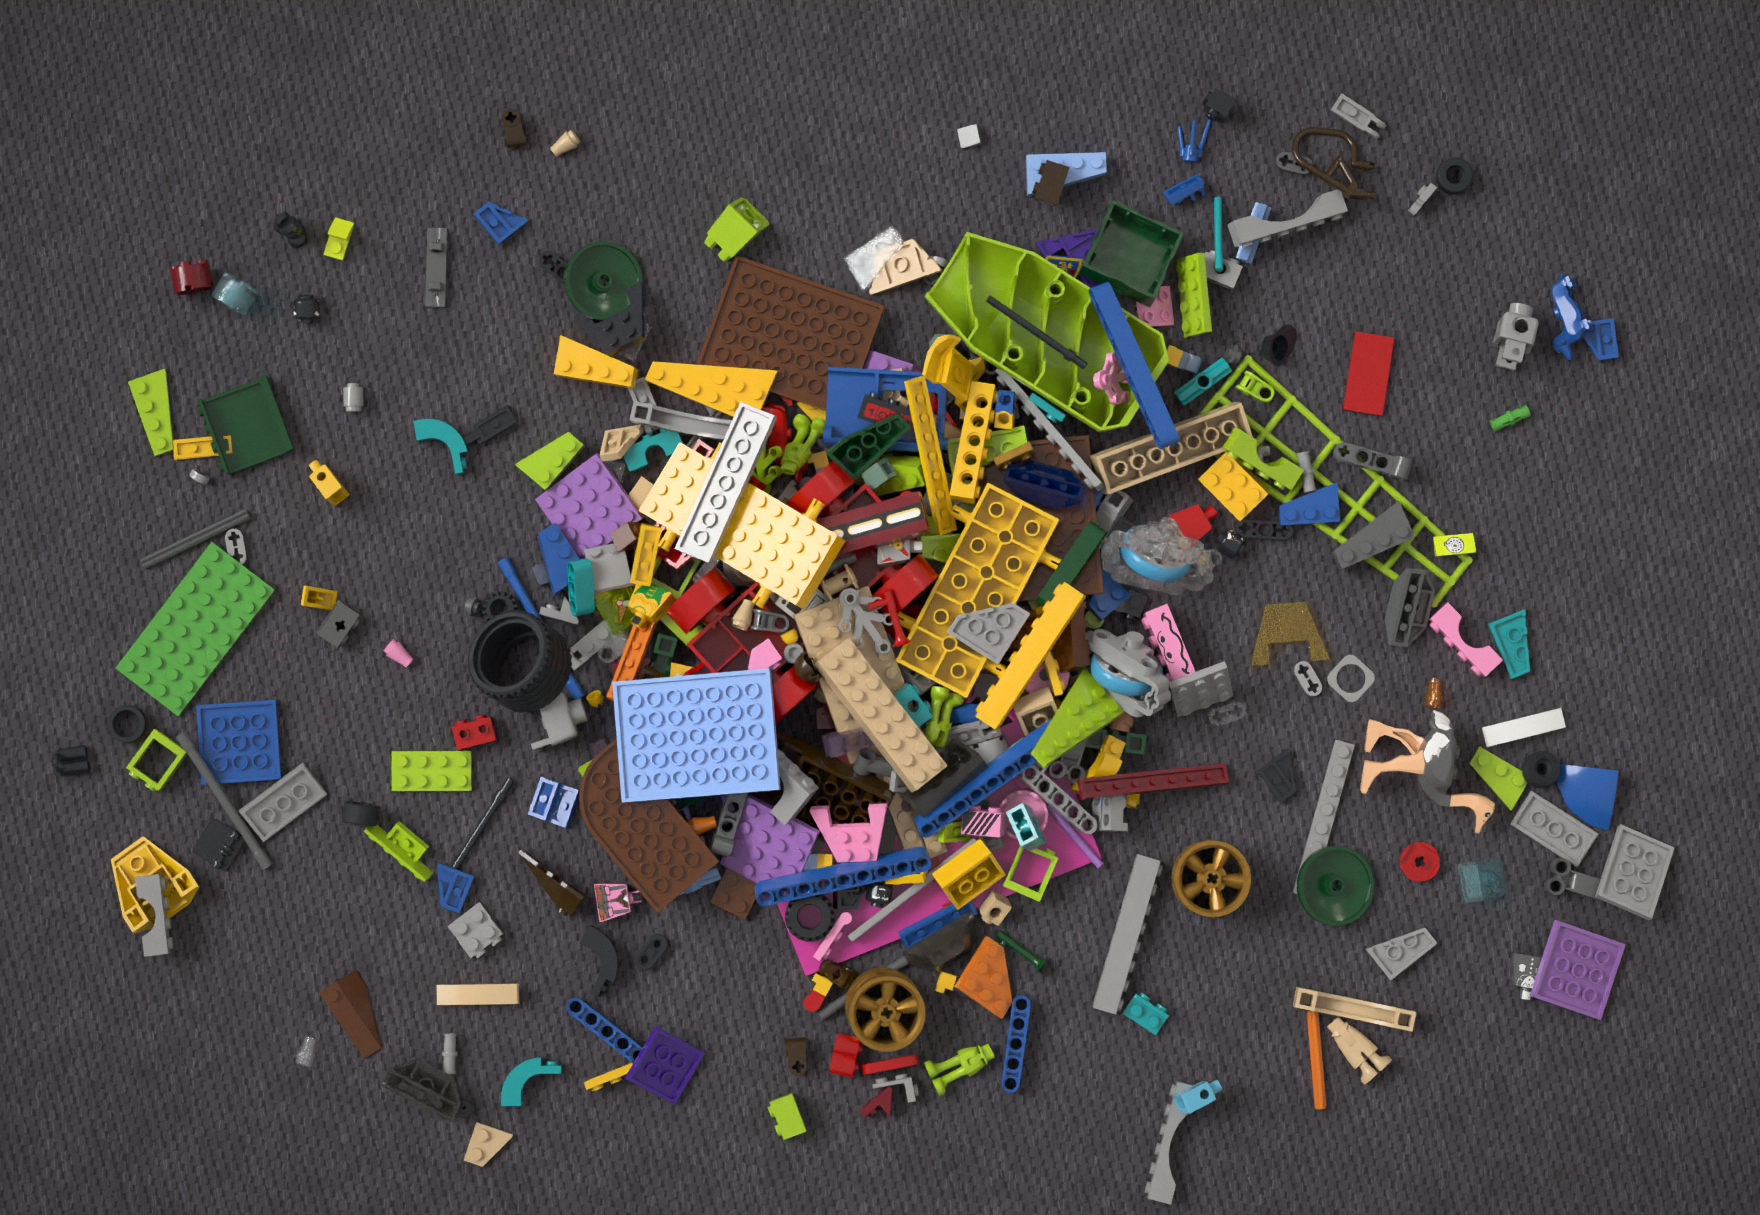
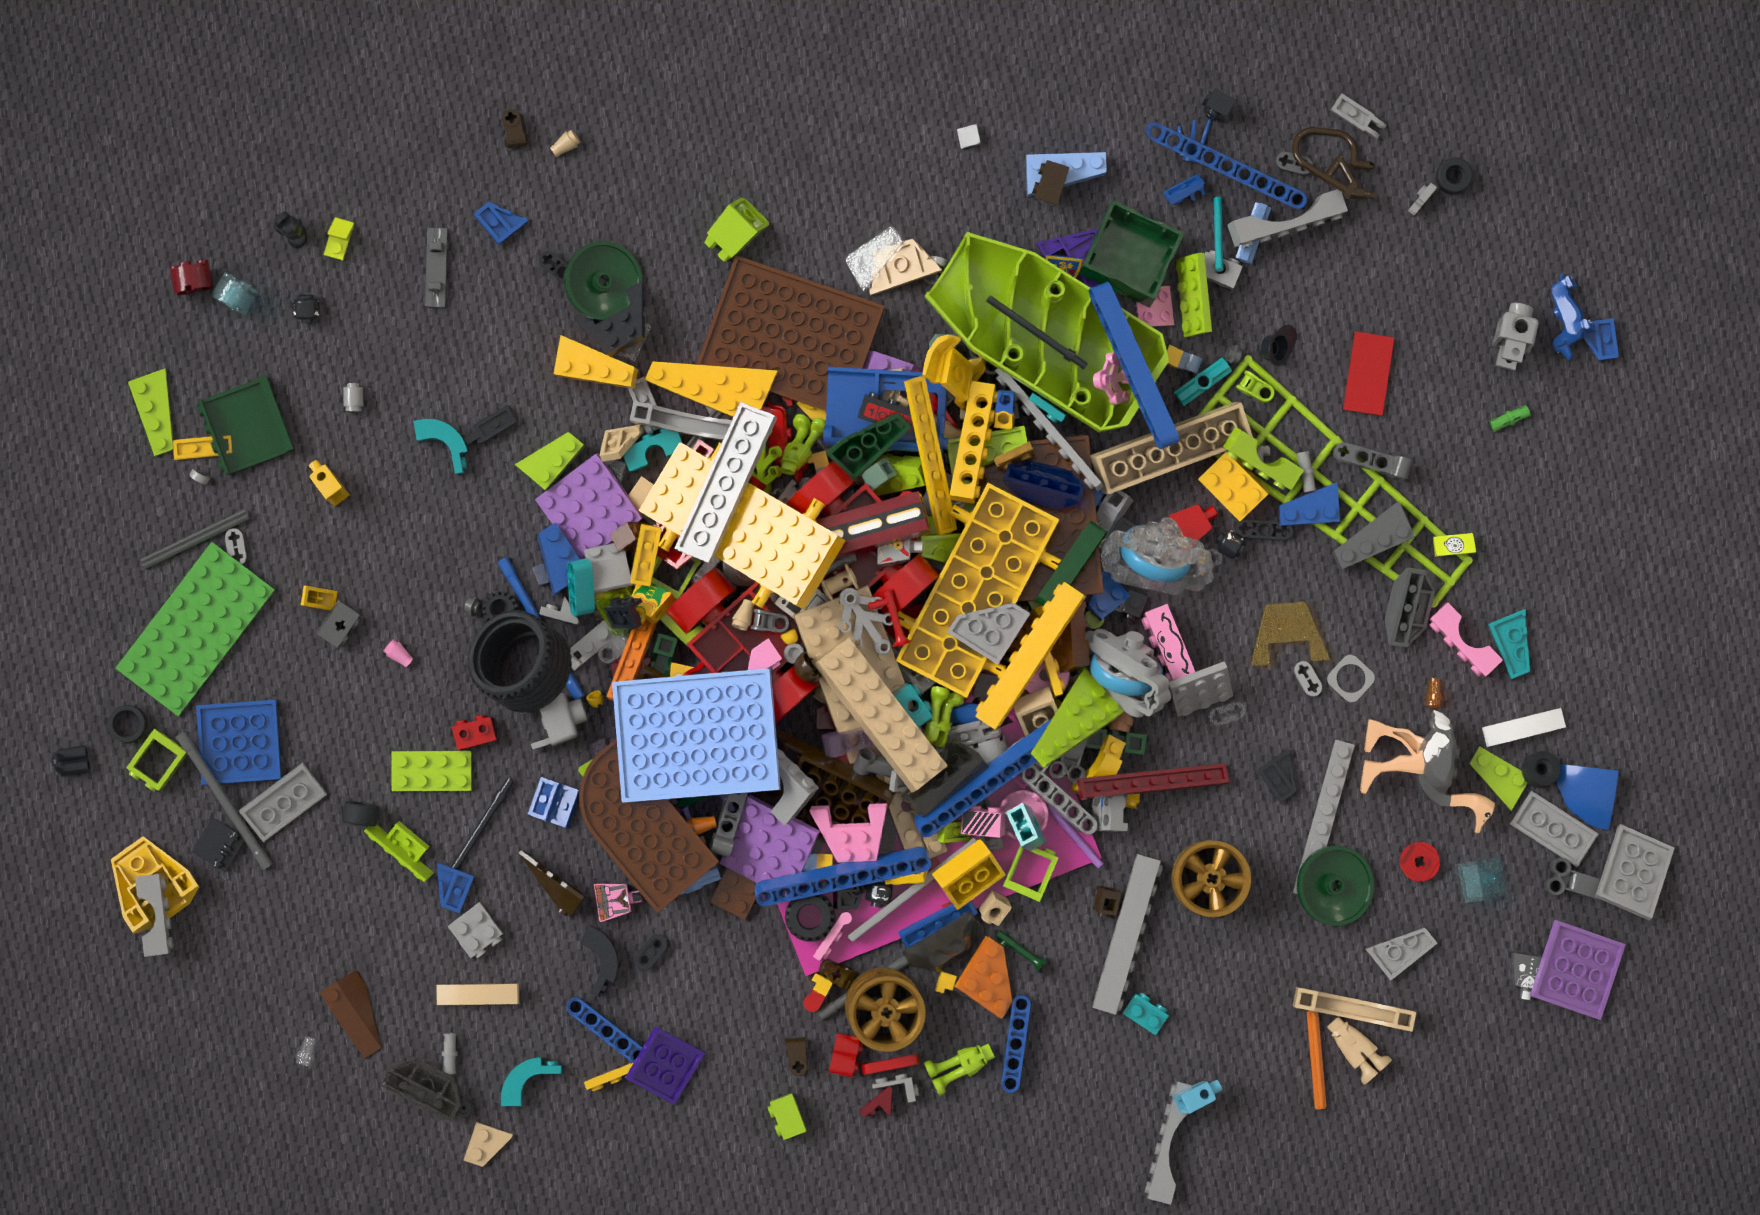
none -> black bracket [603,596,642,629]
none -> dark brown brick [1093,885,1122,918]
none -> blue beam [1145,122,1307,209]

